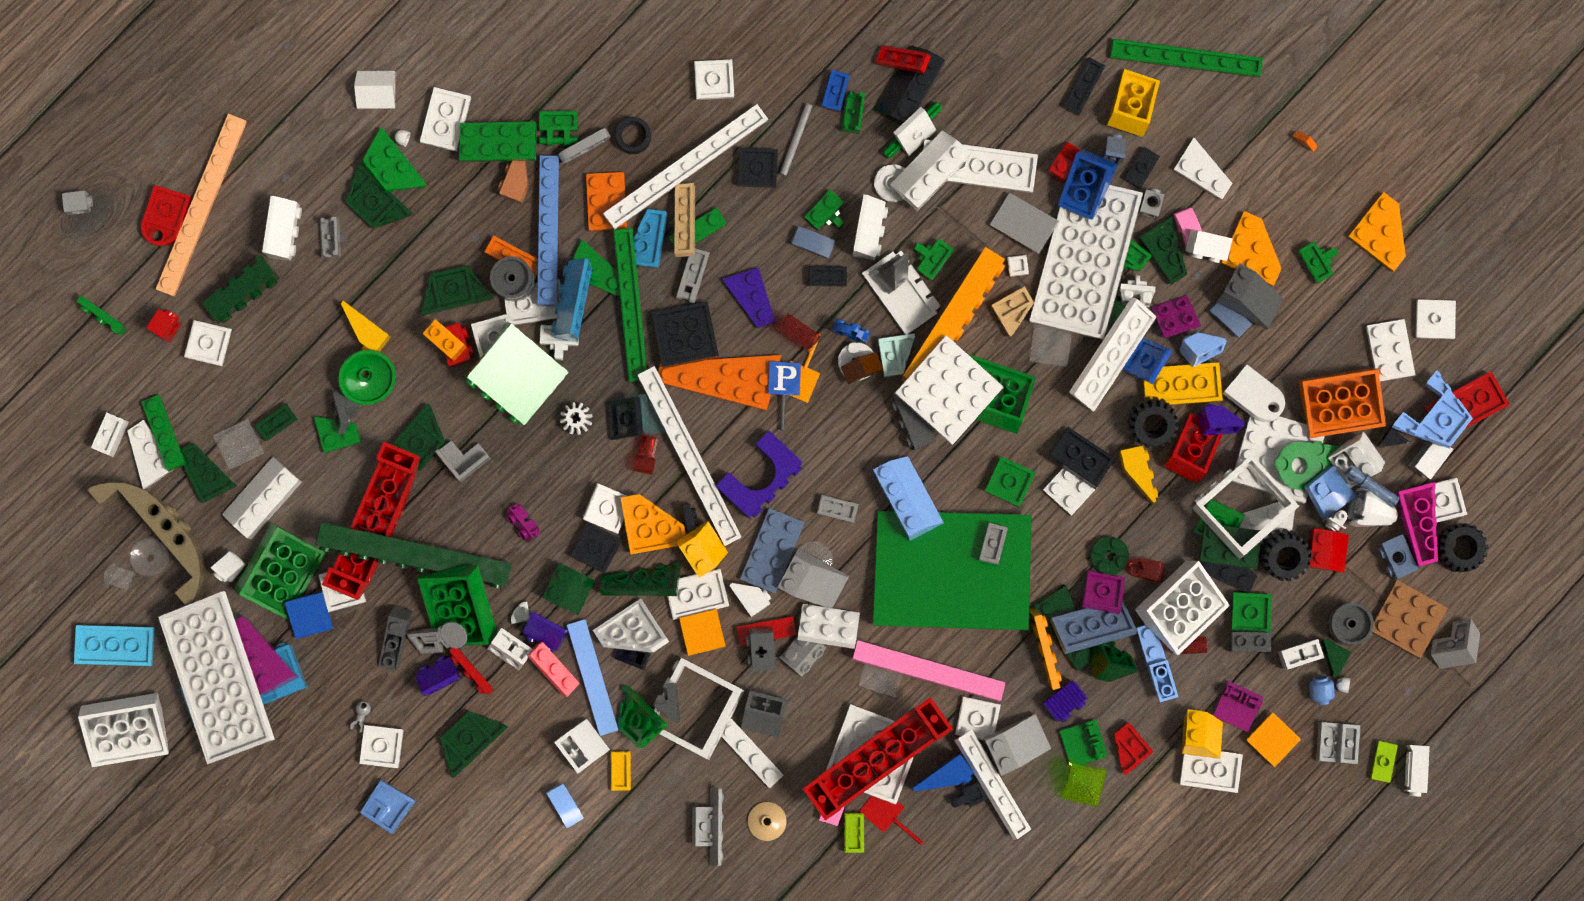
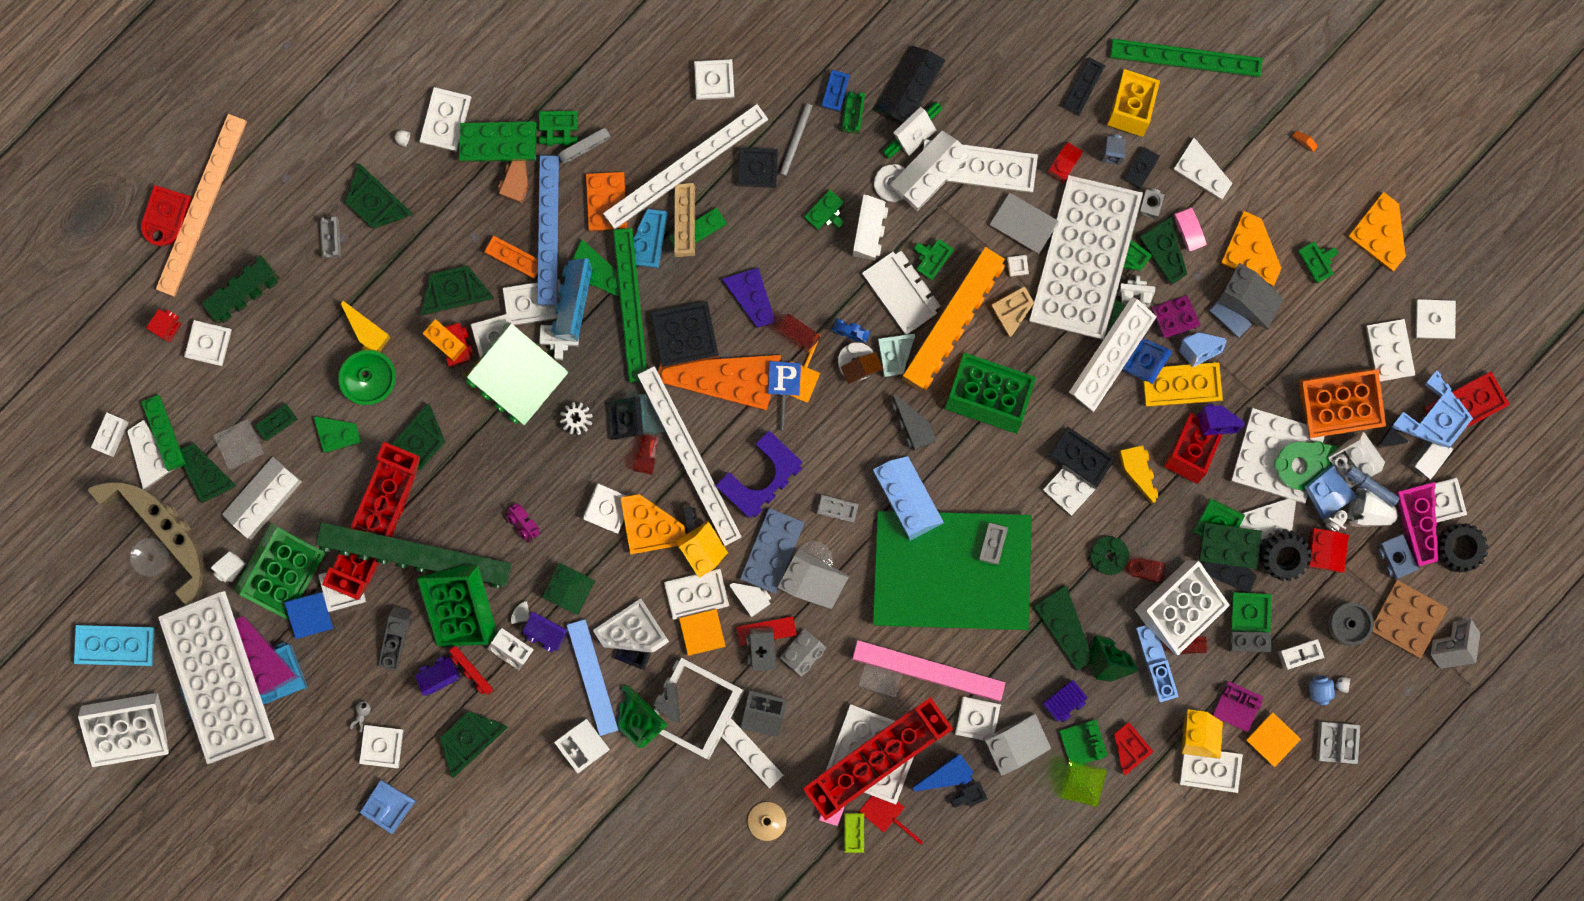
light grey brick [62,191,93,215] -> none
green plate [77,295,126,335] -> none
clear tile [104,563,135,591] -> none
white slope [262,196,302,261] -> none
dark grey slope [329,392,359,434] -> none
white slope [354,71,395,109] -> none
green wing [362,128,426,193] -> none
light grey piece [407,621,467,654] -> none
light grey panel [435,440,491,482] -> none
dark grey wheel [490,256,535,302] -> none
coral plate [527,642,580,697] -> none
light blue slope [546,783,584,828] -> none
black plate [571,522,623,574] -> none
dark green wing [600,561,681,596] -> none
yellow tile [611,751,631,791] -> none
black tyre [615,117,651,154] -> none
light grey plate [676,248,710,304] -> none
light grey bracket [692,787,724,866] -> none
sand blue slope [790,226,835,258] -> none
white plate [797,604,860,649] -> none
black plate [808,266,847,287] -> none
dark grey slope [874,253,908,294] -> none
red plate [875,45,931,73] -> none
white plate [895,335,1003,445] -> none
white plate [954,730,1031,840] -> none
green plate [985,456,1036,507] -> none
clear plate [1029,324,1072,367] -> none
light orange wing [1029,608,1062,690] -> none
sand blue plate [1050,599,1137,654] -> none
blue slope [1058,149,1118,220] -> none
magenta tile [1082,570,1125,614] -> none
black tyre [1128,396,1179,449] -> none
white brick [1185,229,1232,263] -> none
white window [1193,455,1299,560] -> none
white tile [1223,365,1285,422] -> none
dark green slope [1320,639,1351,677] -> none
lime plate [1370,741,1398,783] -> none
white window [1404,745,1430,796] -> none

